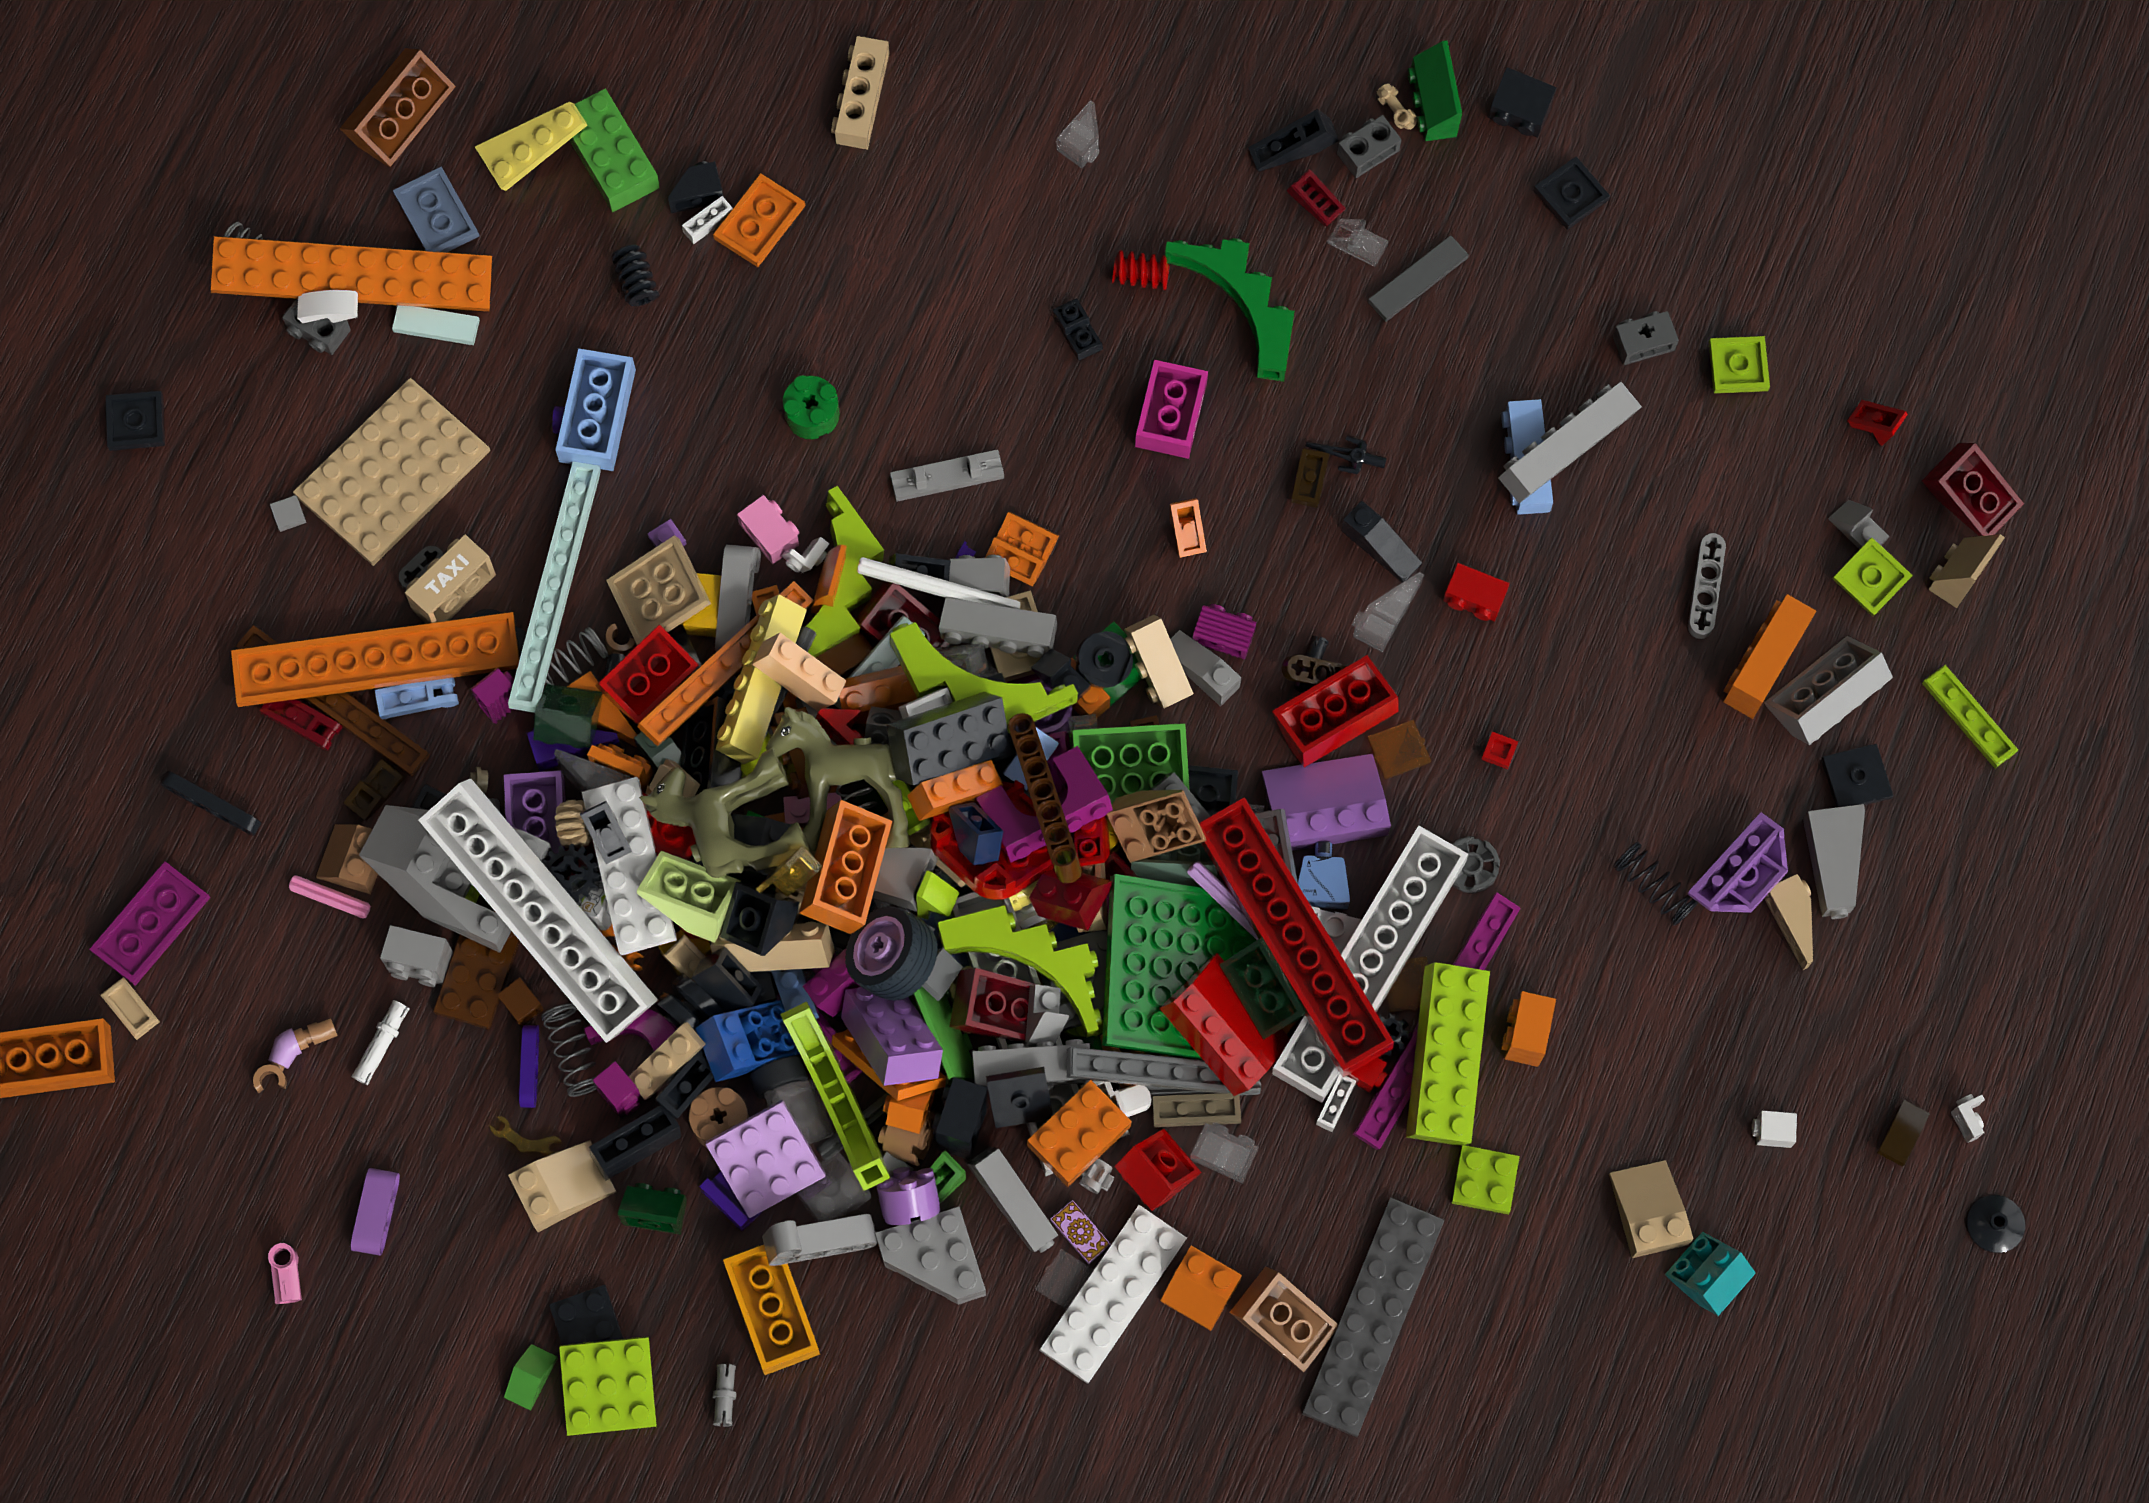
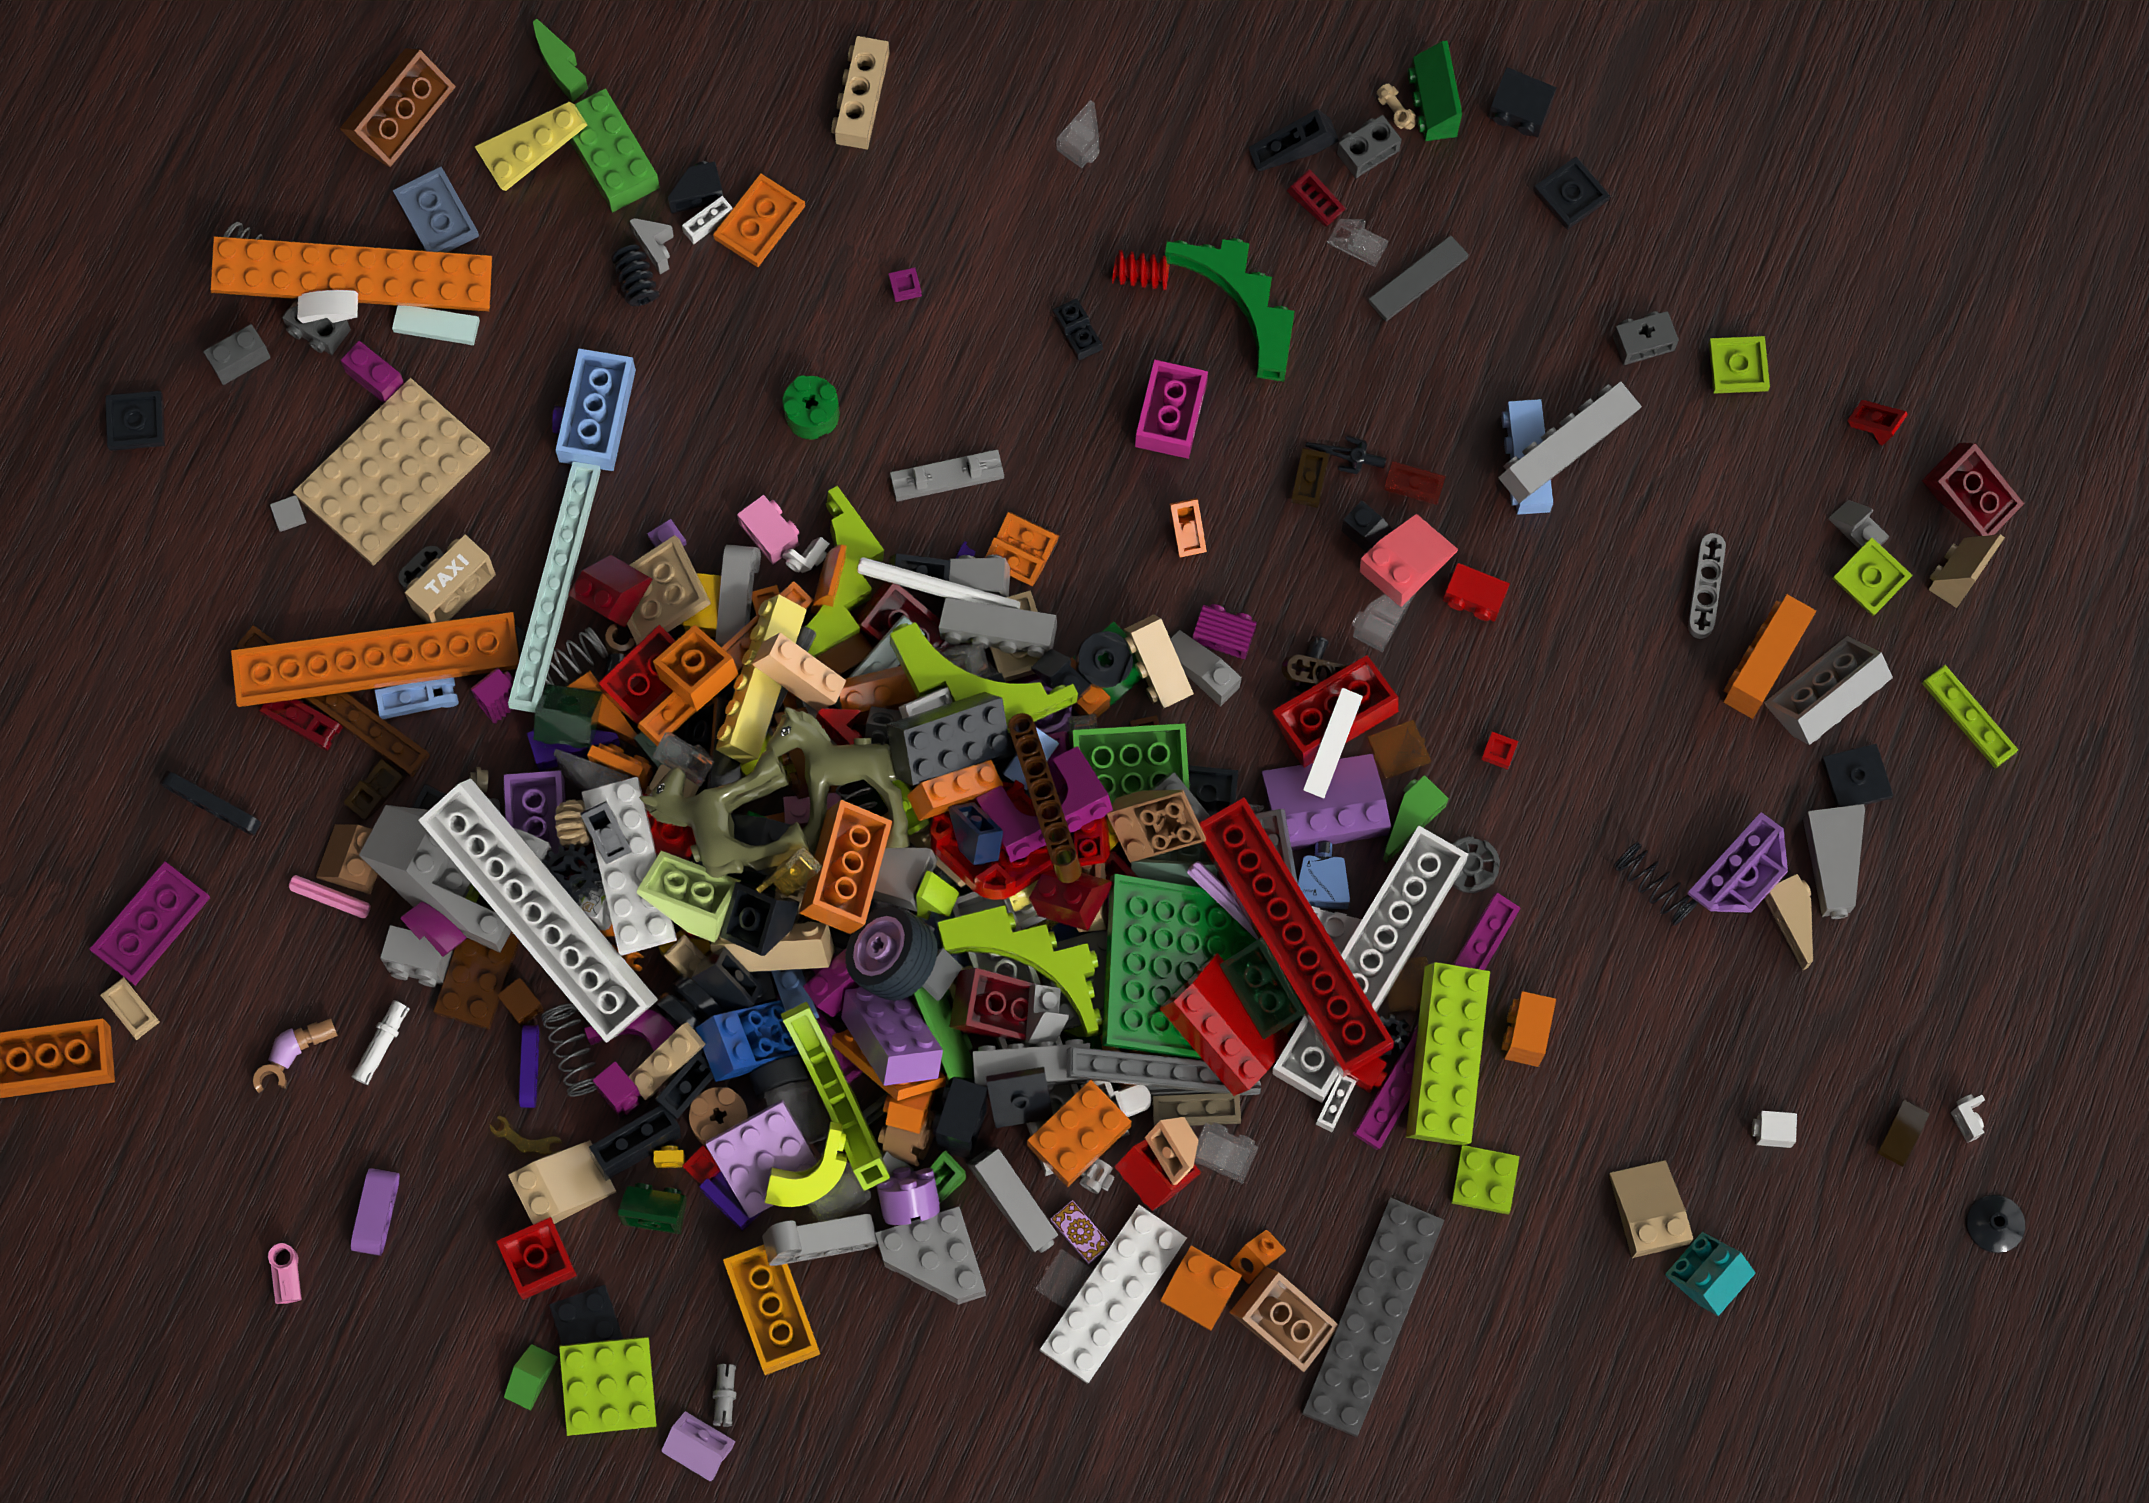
none -> dark grey brick [203,324,271,385]
none -> magenta brick [341,341,404,403]
none -> magenta slope [401,901,467,957]
none -> red slope [496,1217,577,1300]
none -> bright green slope [533,19,588,102]
none -> dark red slope [568,555,653,628]
none -> light grey slope [630,218,674,274]
none -> clear slope [652,732,715,786]
none -> orange brick [653,625,739,711]
none -> yellow plate [654,1146,685,1168]
none -> lavender panel [662,1411,735,1481]
none -> red plate [682,1145,721,1185]
none -> neon yellow arch [765,1121,847,1207]
none -> magenta plate [889,268,922,302]
none -> light nougat slope [1145,1117,1198,1185]
none -> orange bracket [1230,1230,1286,1284]
none -> white sticker [1303,688,1363,798]
none -> coral slope [1360,514,1458,607]
none -> bright green slope [1383,775,1449,863]
none -> clear red plate [1384,461,1446,505]

